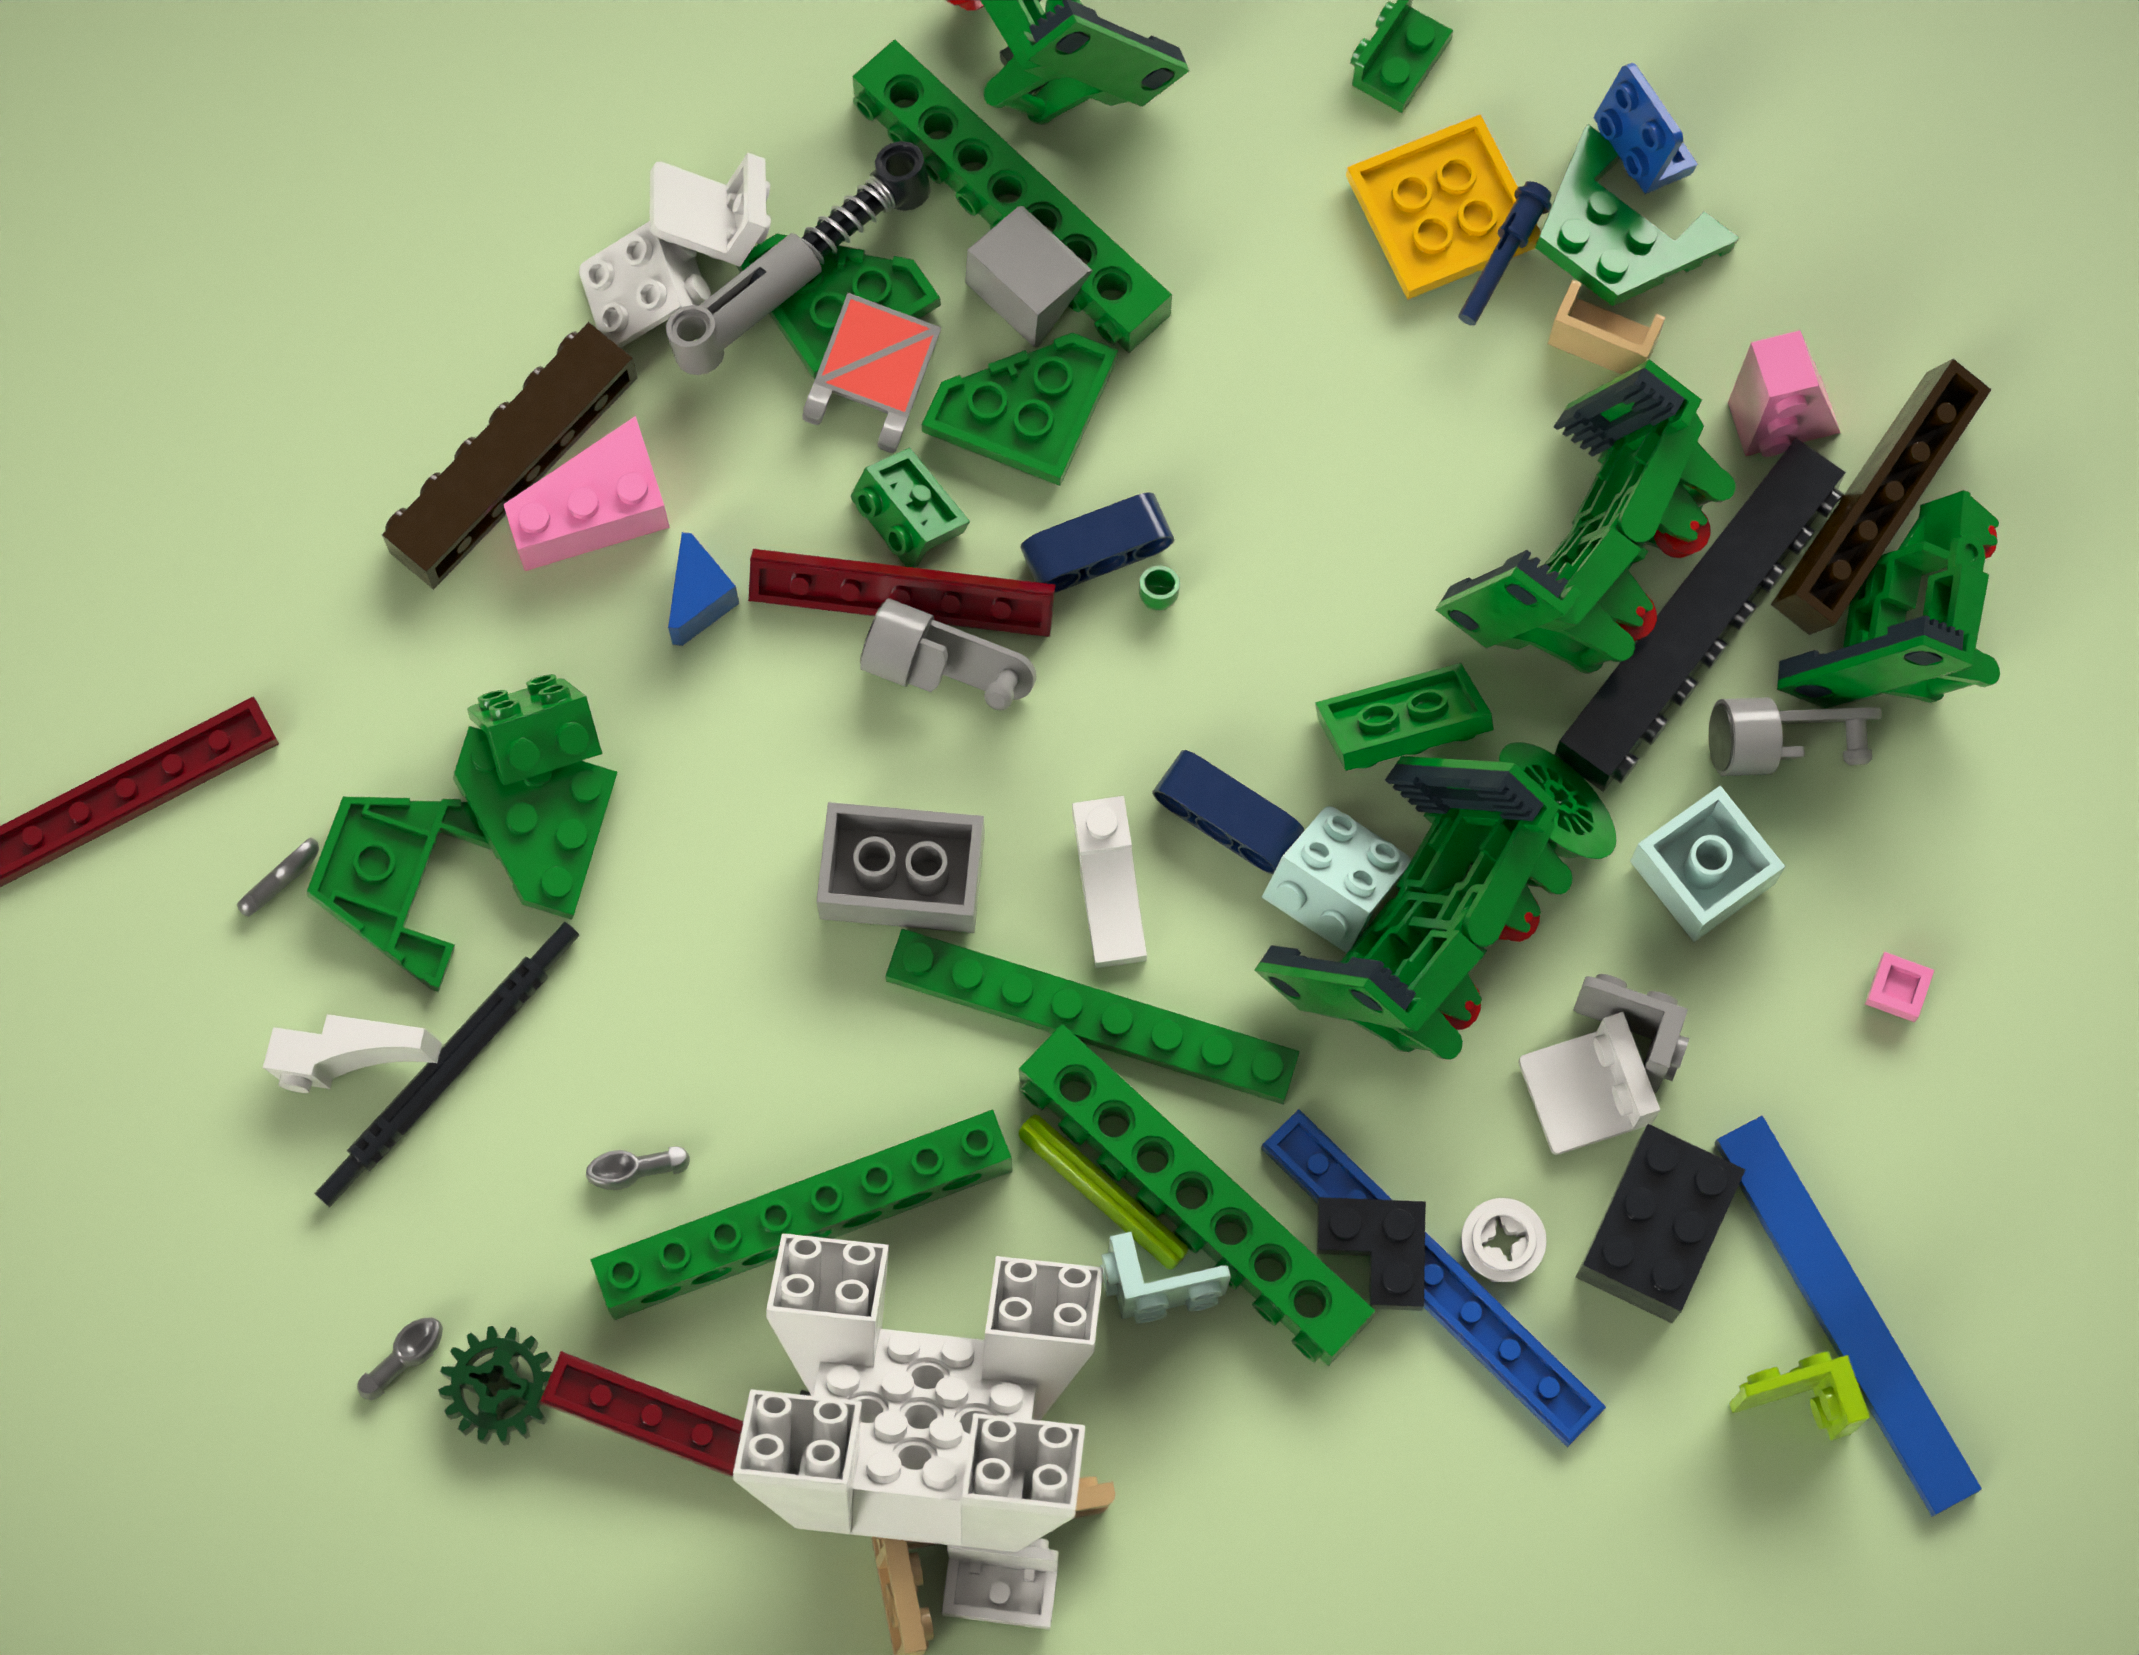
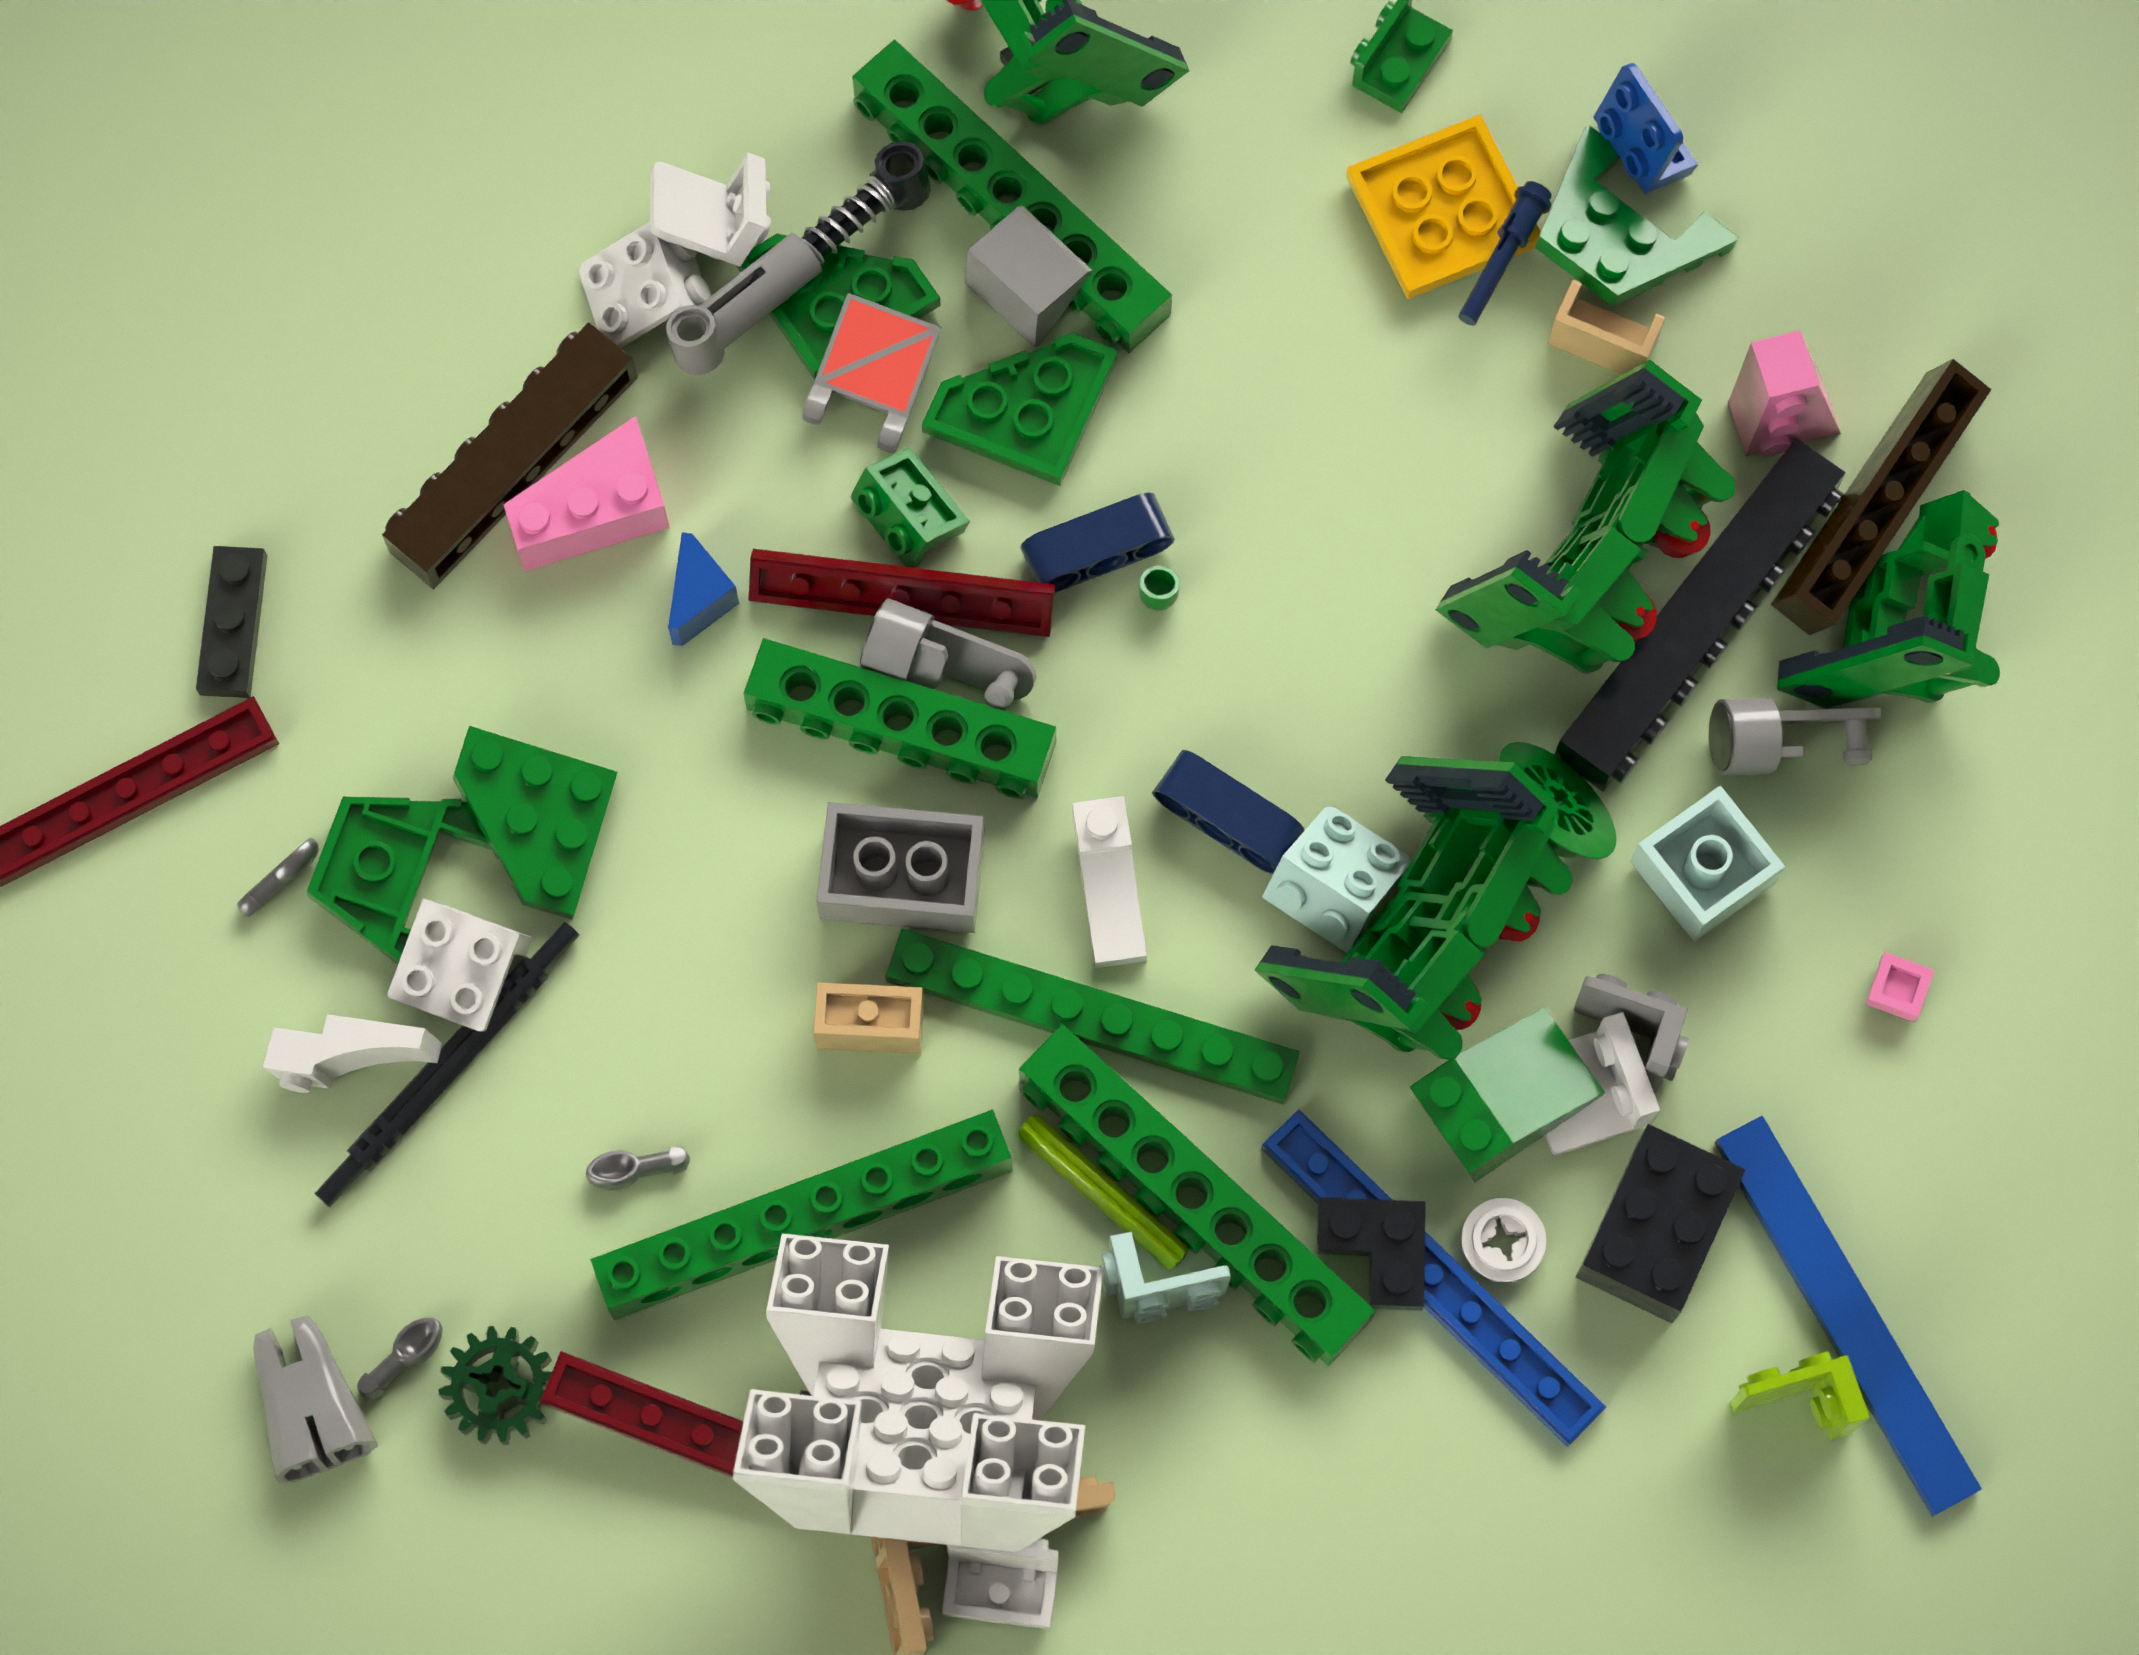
green bracket [467,674,602,786] -> none
green plate [1315,662,1494,771] -> none
none -> pearl dark grey plate [196,546,268,698]
none -> light grey piece [253,1315,378,1483]
none -> white bracket [388,898,533,1032]
none -> green brick [743,638,1056,799]
none -> tan panel [813,982,924,1054]
none -> slope [1409,1007,1605,1183]

